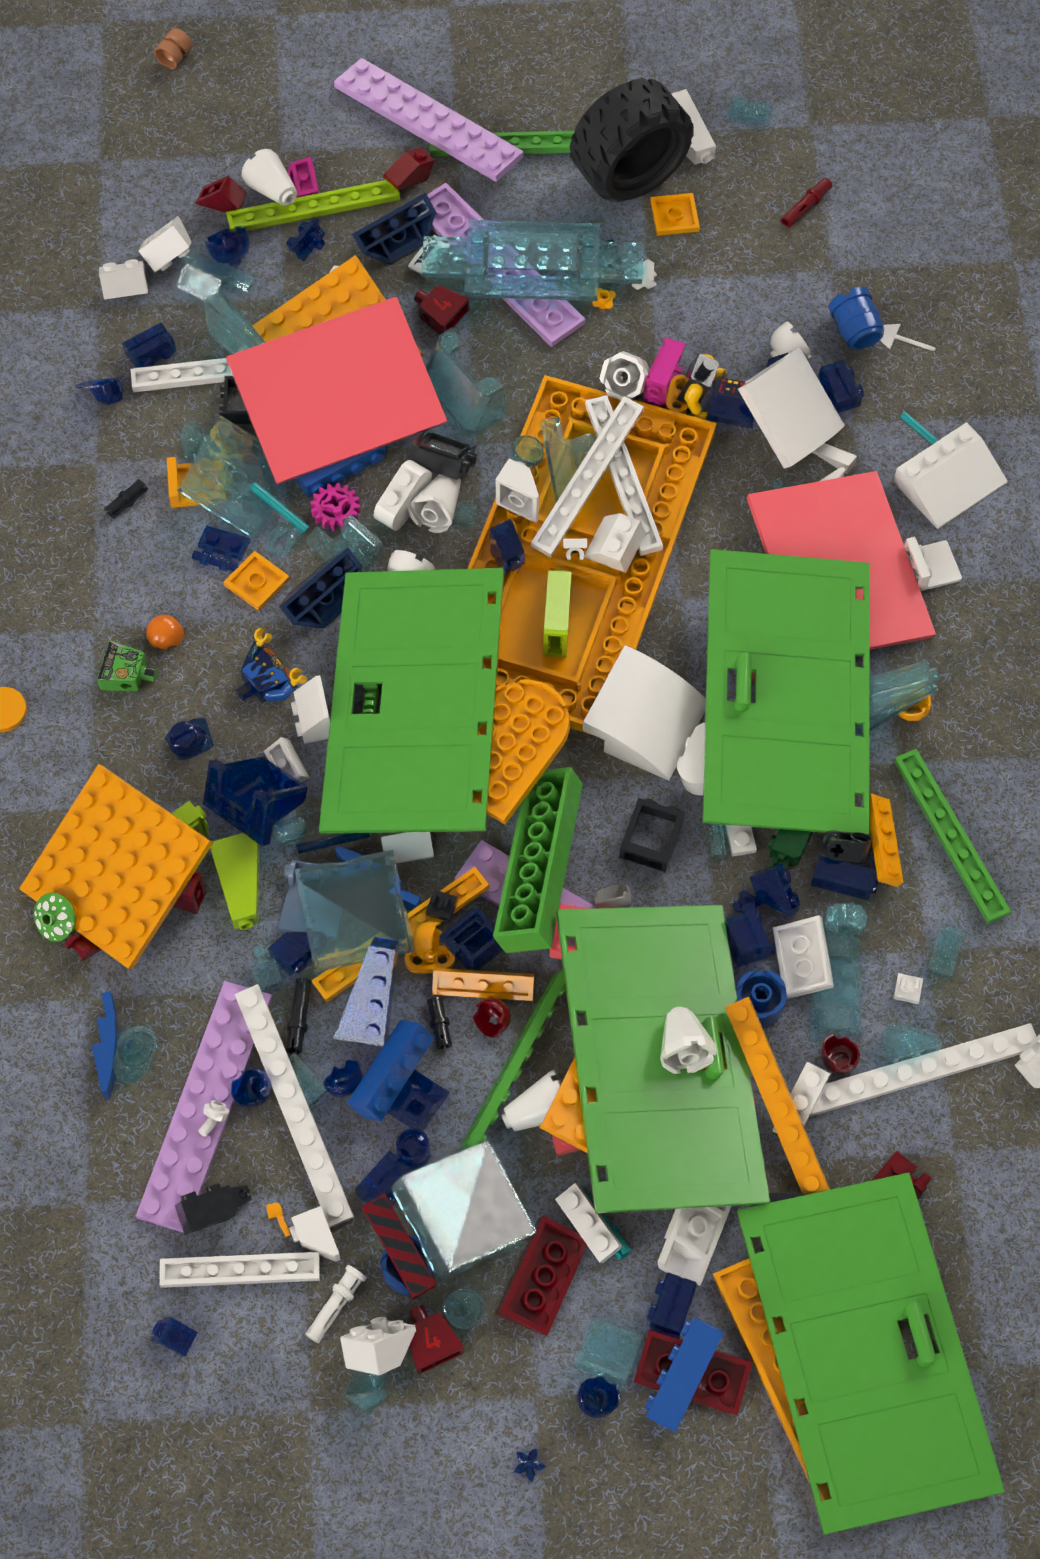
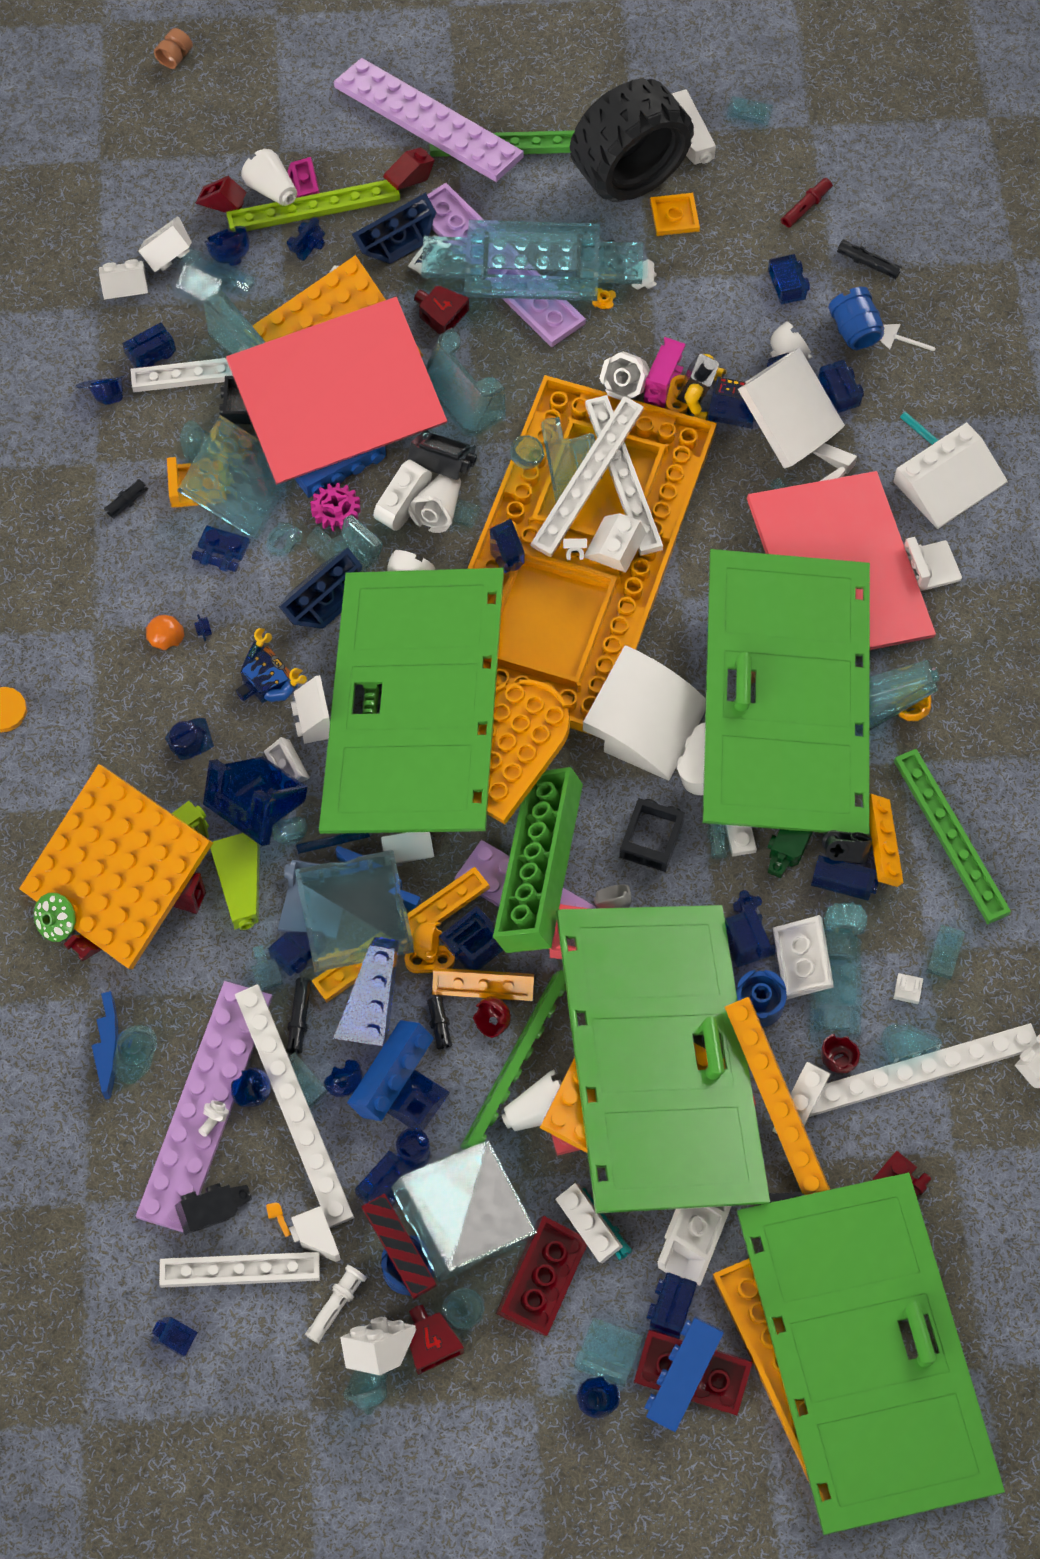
torso [97,640,157,691] -> none
light orange tile [224,551,290,611] -> none
teal bar [250,482,309,533] -> none
black tile [426,890,459,922] -> none
white slope [495,459,539,523] -> none
clear blue plant [513,1448,546,1482] -> none
lime slope [543,569,572,657] -> none
white cone [660,1007,717,1074] -> none
clear blue slope [749,863,800,916] -> none
none -> clear blue plate [194,614,212,641]
none -> clear blue brick [768,254,810,305]
none -> black pin [837,239,902,280]

